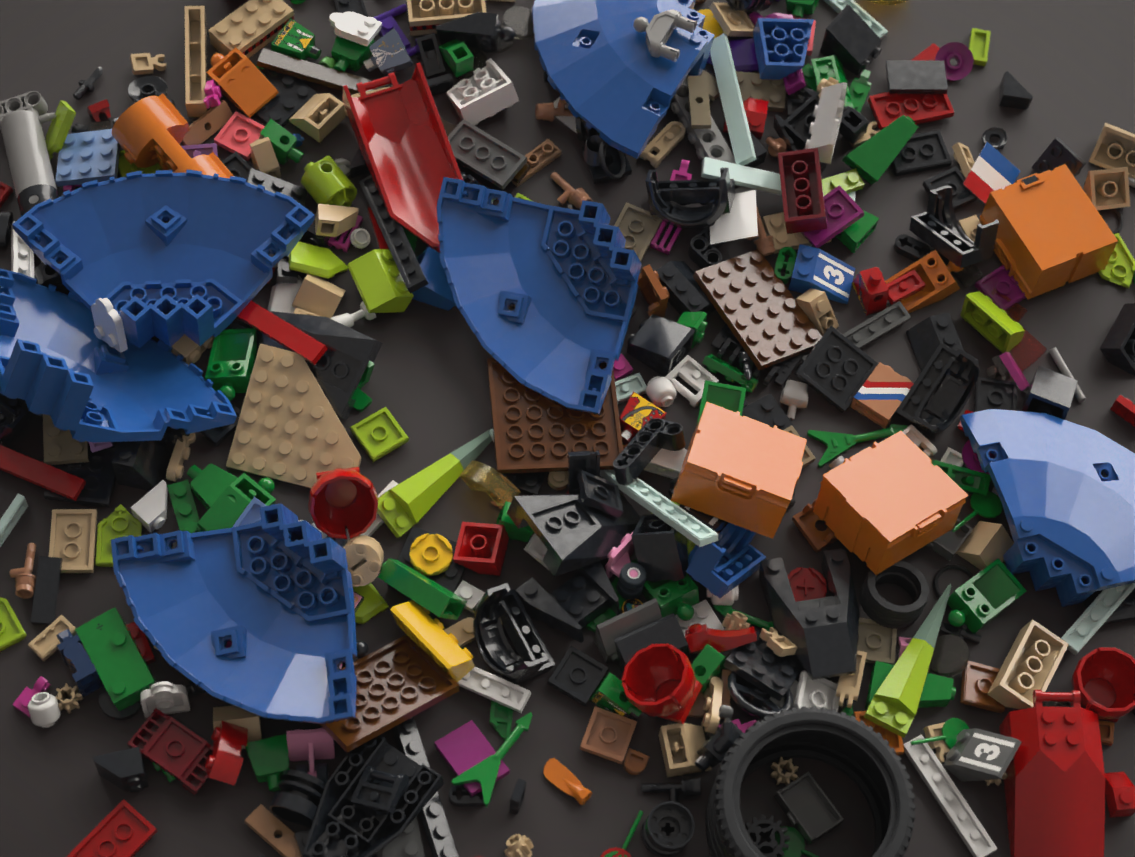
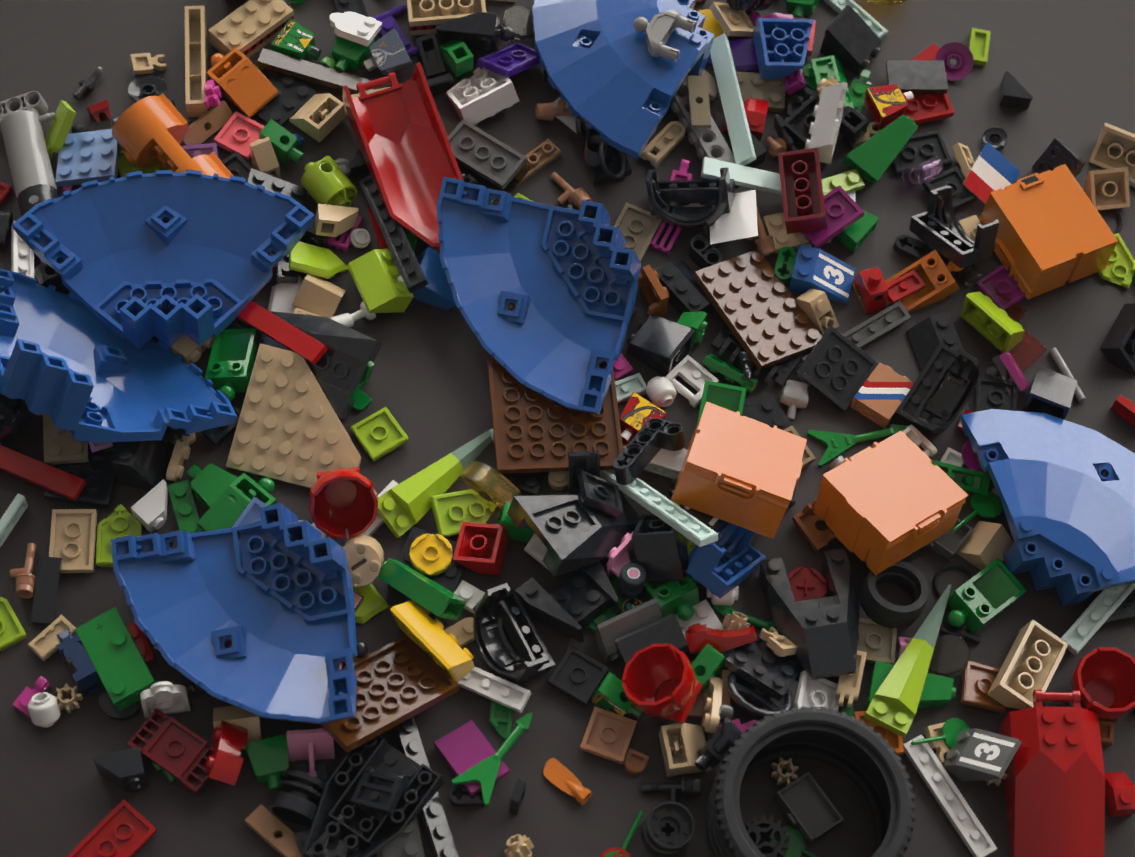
white plate [91,298,128,353] -> none
none -> lime tile [431,489,497,537]
none -> dark purple tile [478,42,540,78]
none -> red torso [864,84,914,129]
none -> clear purple piece [901,156,943,185]

